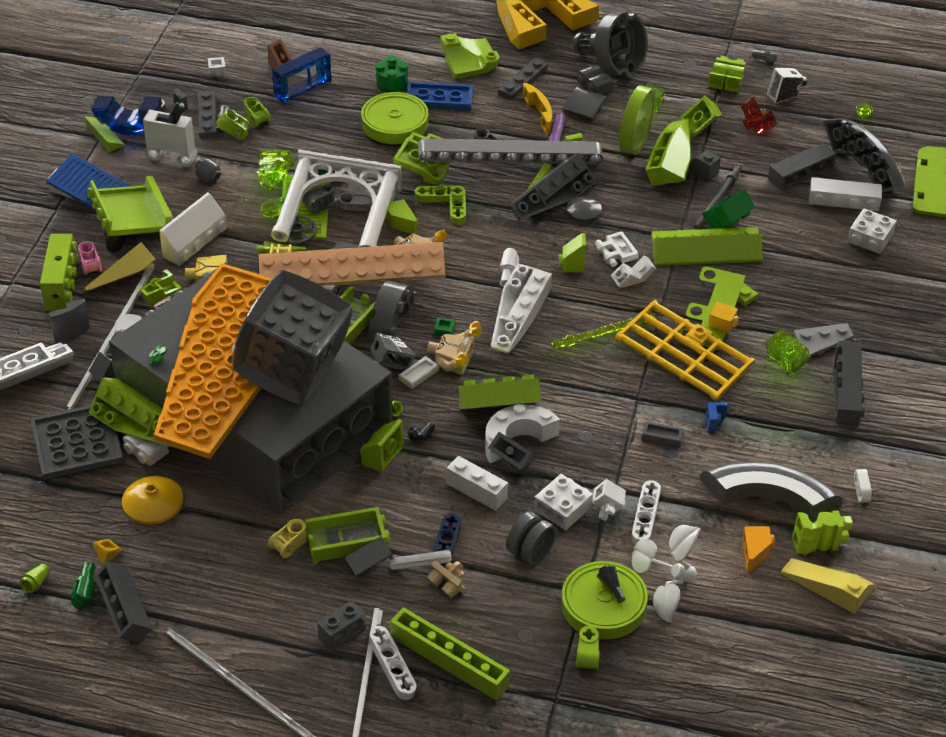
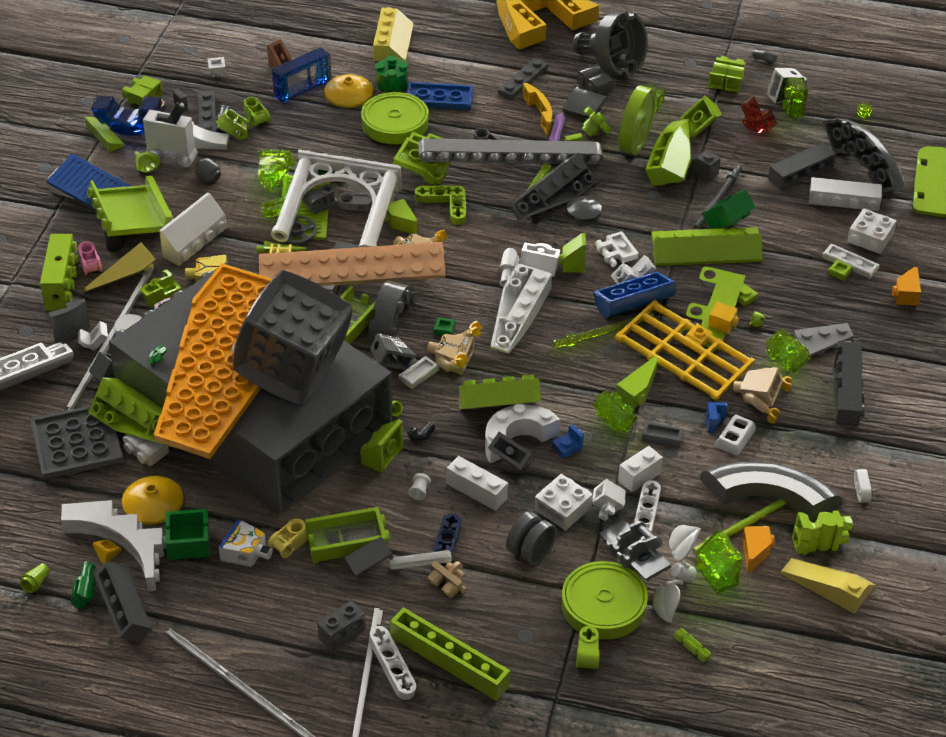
lime slope [440,33,499,79] -> none
black cone [597,565,626,603] -> none
none -> white arch [61,500,166,591]
none -> white bracket [78,321,108,351]
none -> lime hips [122,76,163,111]
none -> lime piece [134,151,161,173]
none -> green piece [166,509,210,560]
none -> white slope [192,122,229,150]
none -> white torso [219,519,273,567]
none -> yellow dish [324,74,374,108]
none -> light yellow slope [373,7,413,62]
none -> white bush [408,473,431,500]
none -> white brick [520,243,560,277]
none -> blue bracket [552,424,584,458]
none -> lime plant [582,106,612,137]
none -> clear neon green brick [592,391,638,433]
none -> blue brick [593,271,676,318]
none -> dark grey piece [599,520,672,581]
none -> lime slope [616,356,658,410]
none -> white brick [618,446,663,492]
none -> lime axle [674,628,711,663]
none -> lime bar [693,499,788,556]
none -> clear neon green slope [695,529,743,594]
none -> white piece [714,415,756,456]
none -> tan torso [733,368,792,423]
none -> lime hinge [750,311,765,327]
none -> clear neon green brick [782,77,808,117]
none -> white tile [822,244,879,279]
none -> lime tile [828,260,853,281]
none -> light orange slope [892,267,921,306]

